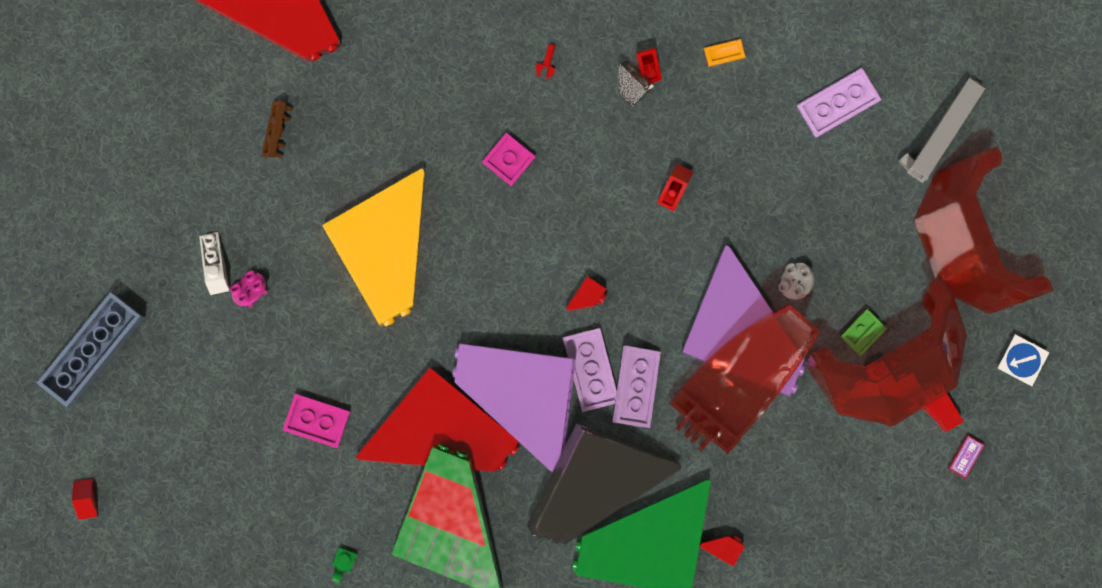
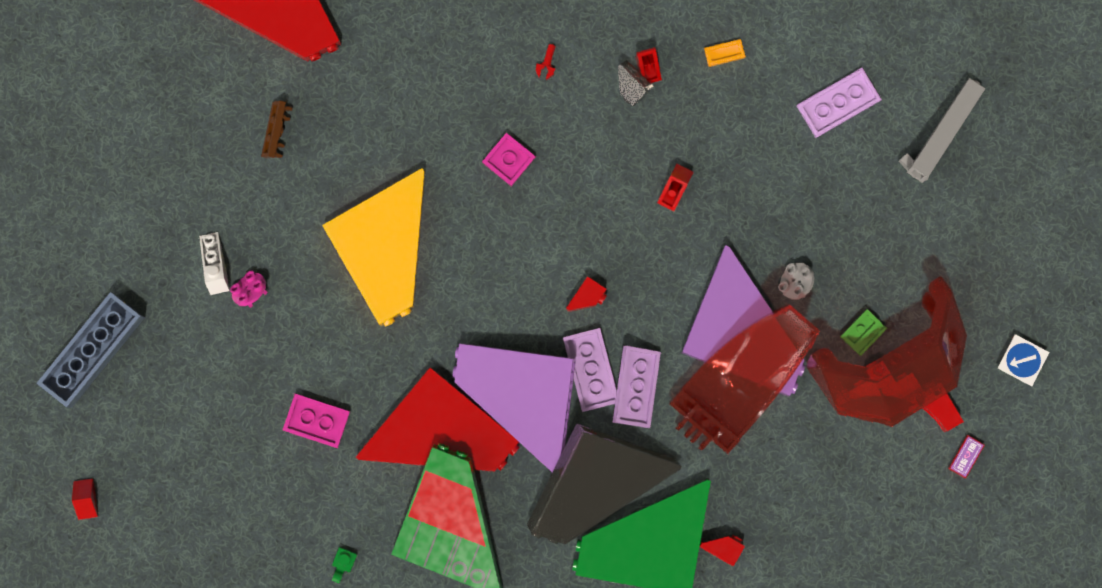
clear red windscreen [913,146,1054,315] -> none

